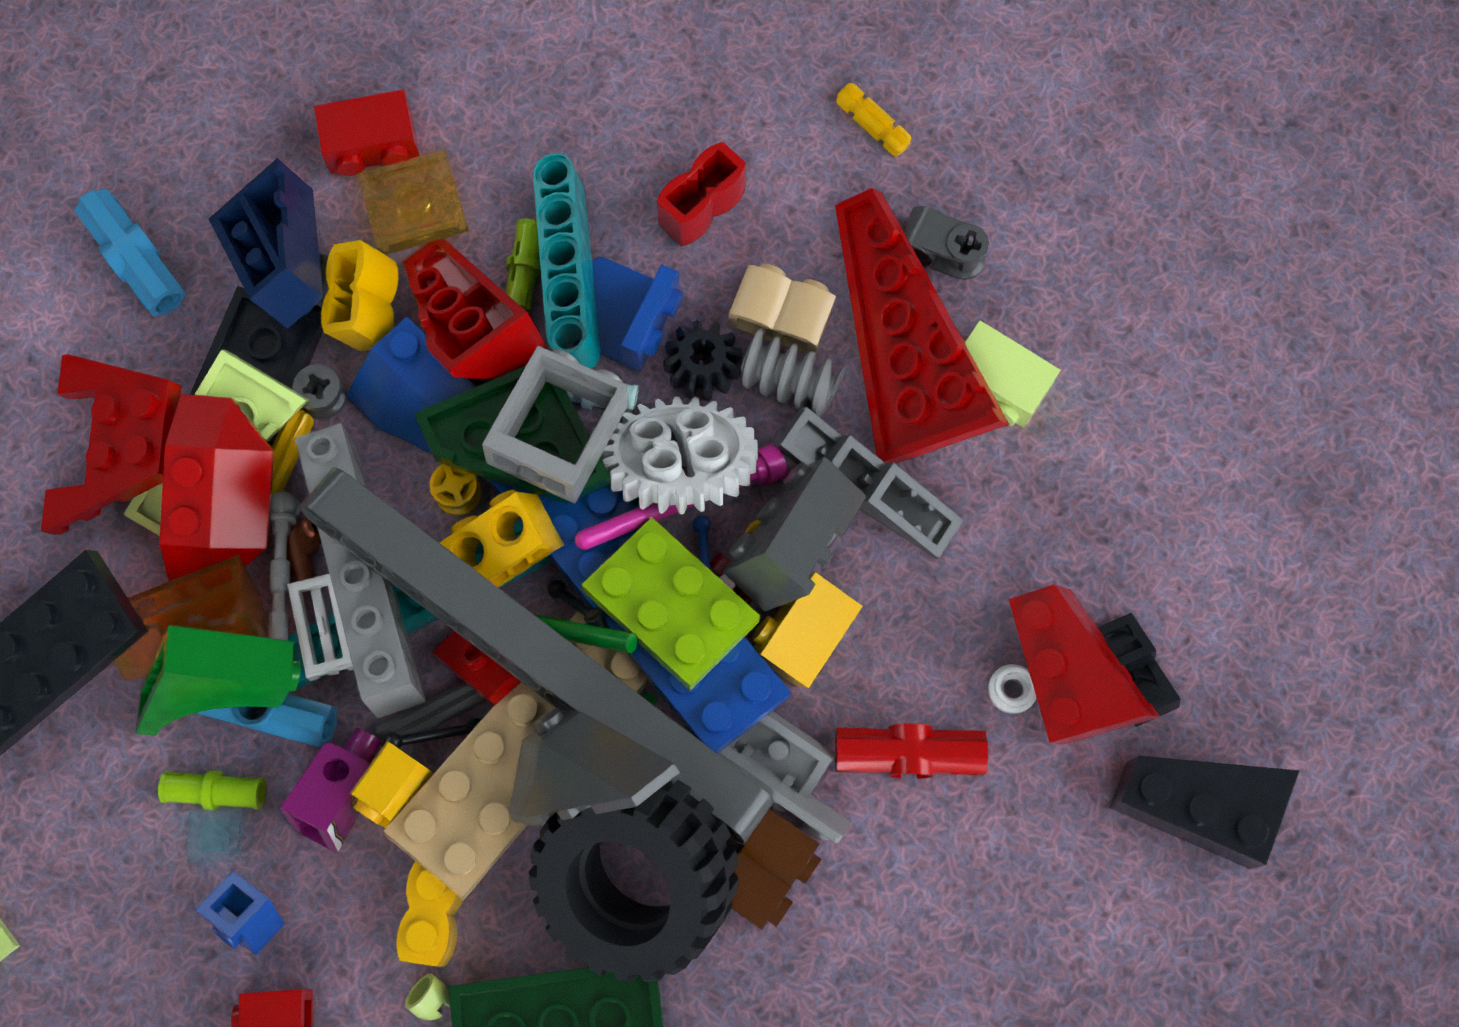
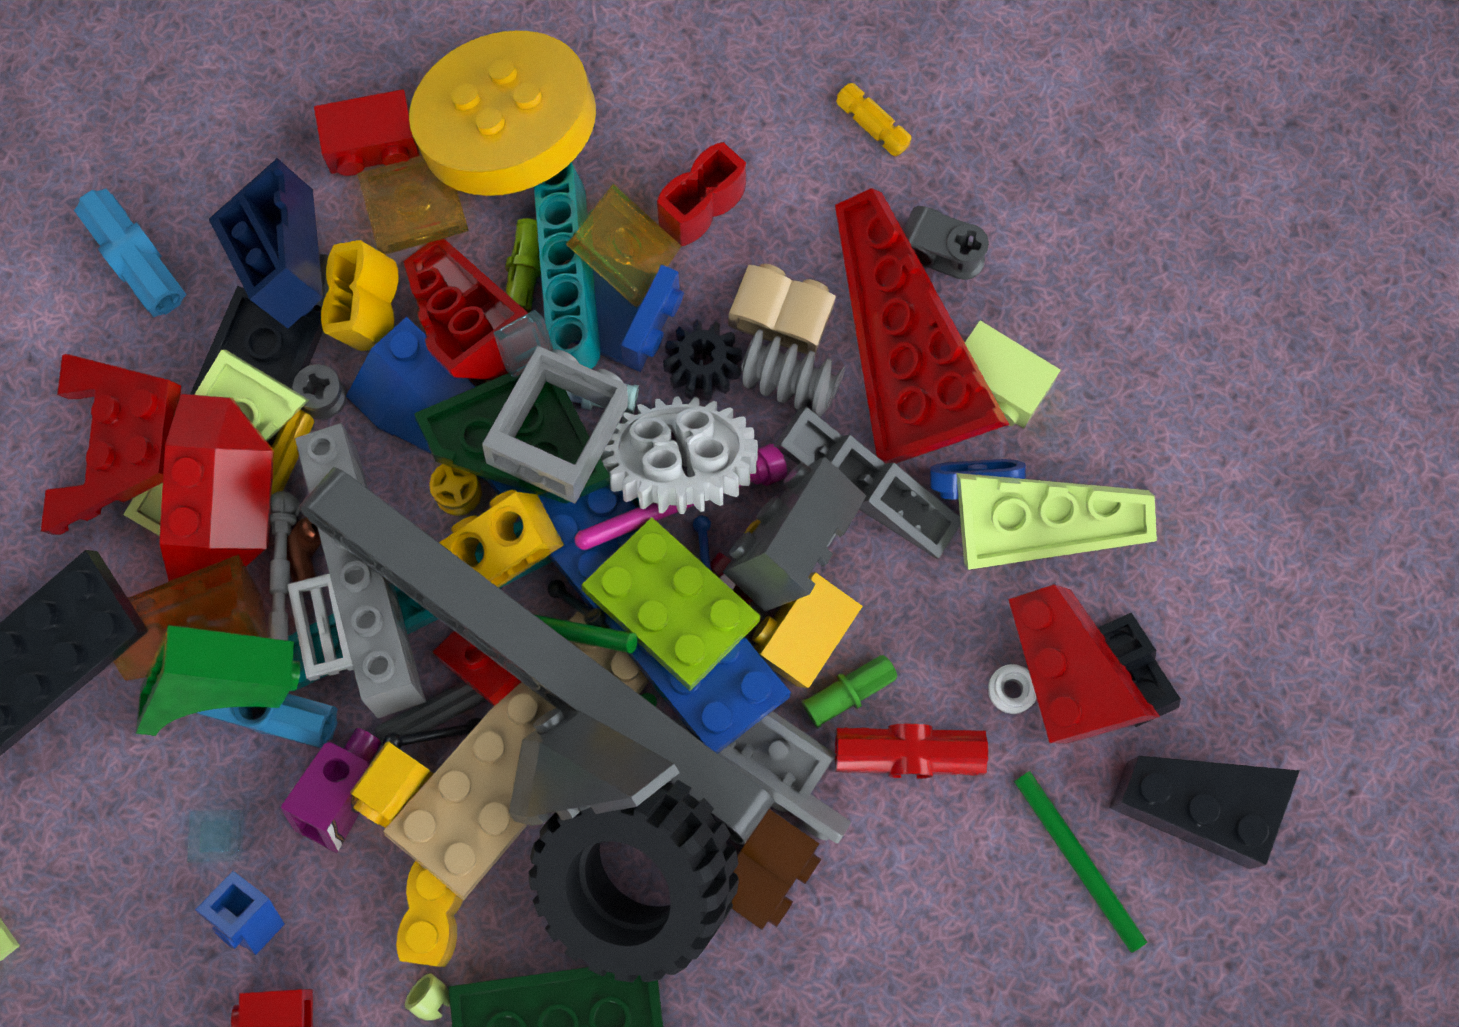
lime pin [158,770,267,811] -> none
none -> yellow brick [409,30,596,196]
none -> clear light blue tile [493,310,553,377]
none -> clear yellow tile [566,184,681,308]
none -> bright green axle [801,655,898,729]
none -> blue plate [930,459,1026,500]
none -> yellowish green wing [956,473,1157,570]
none -> green bar [1014,771,1148,953]

